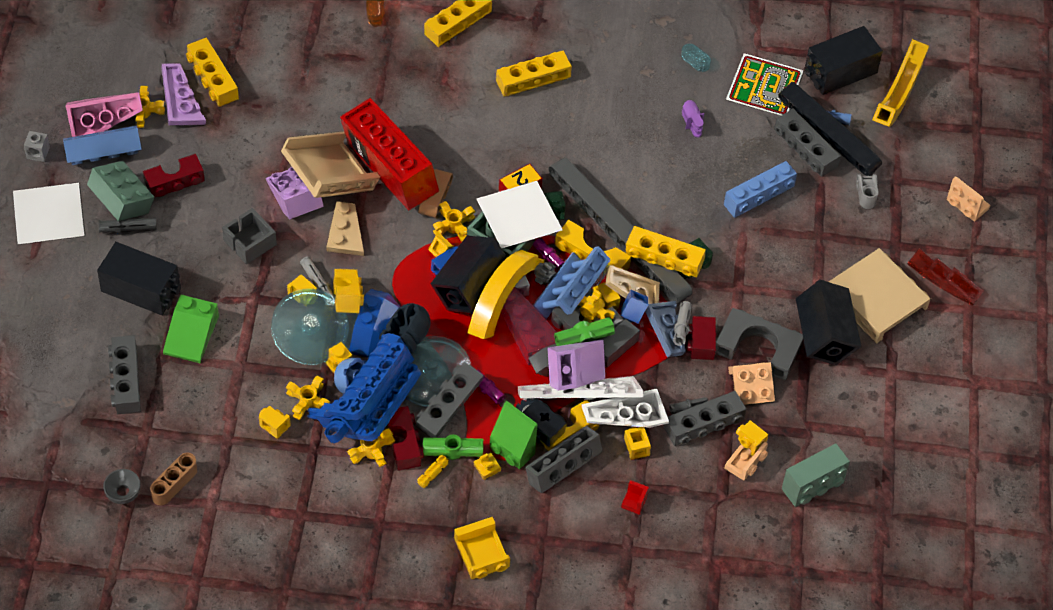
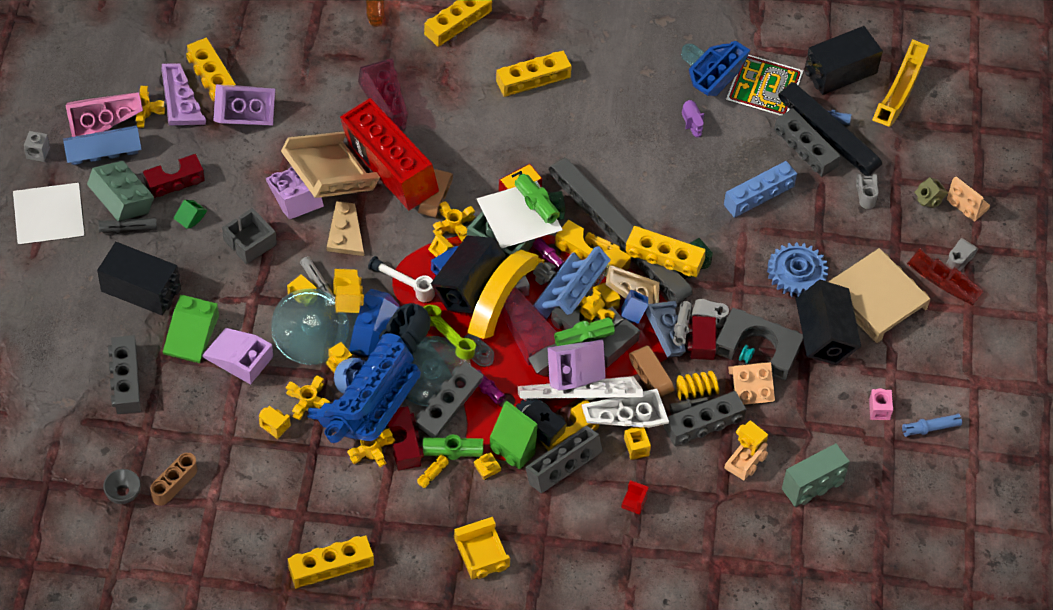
none -> green brick [173,199,207,229]
none -> lavender slope [203,328,273,385]
none -> lavender slope [214,84,275,125]
none -> yellow brick [287,536,374,589]
none -> clear pink wedge [358,58,408,130]
none -> white piece [368,256,435,302]
none -> lime piece [424,305,476,360]
none -> clear light blue plate [462,334,494,367]
none -> bright green piece [515,173,560,224]
none -> yellow axle [585,232,620,251]
none -> medium nougat beam [629,346,674,398]
none -> yellow piece [676,371,719,400]
none -> blue wedge [689,41,750,96]
none -> light grey piece [691,299,729,328]
none -> teal bush [739,345,755,364]
none -> medium blue gear [767,242,829,297]
none -> bright pink brick [869,388,893,420]
none -> medium blue pin [902,413,962,437]
none -> olive brick [914,177,949,208]
none -> light grey piece [945,238,978,274]

